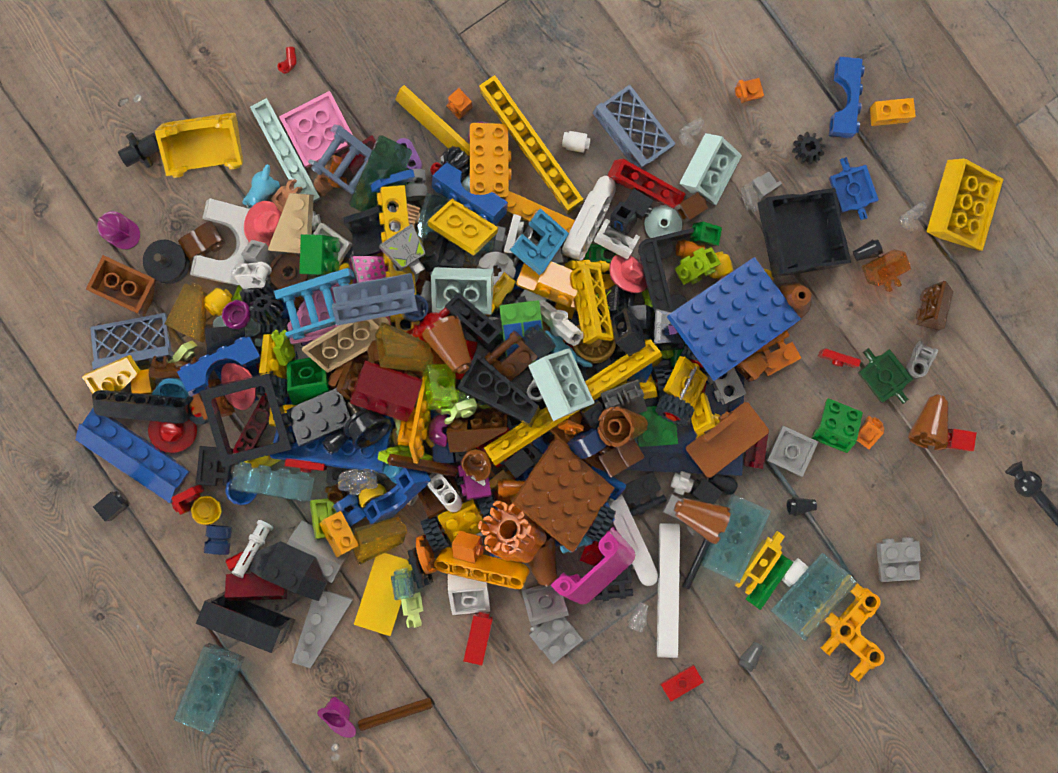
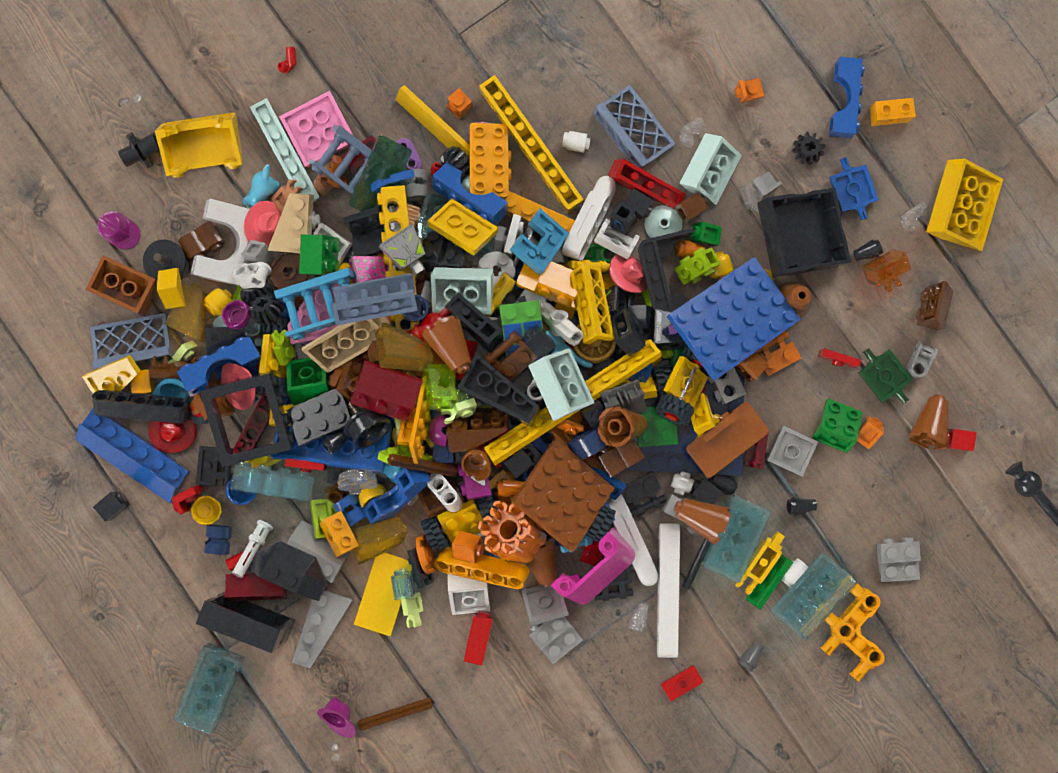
none -> yellow slope [157,268,186,309]

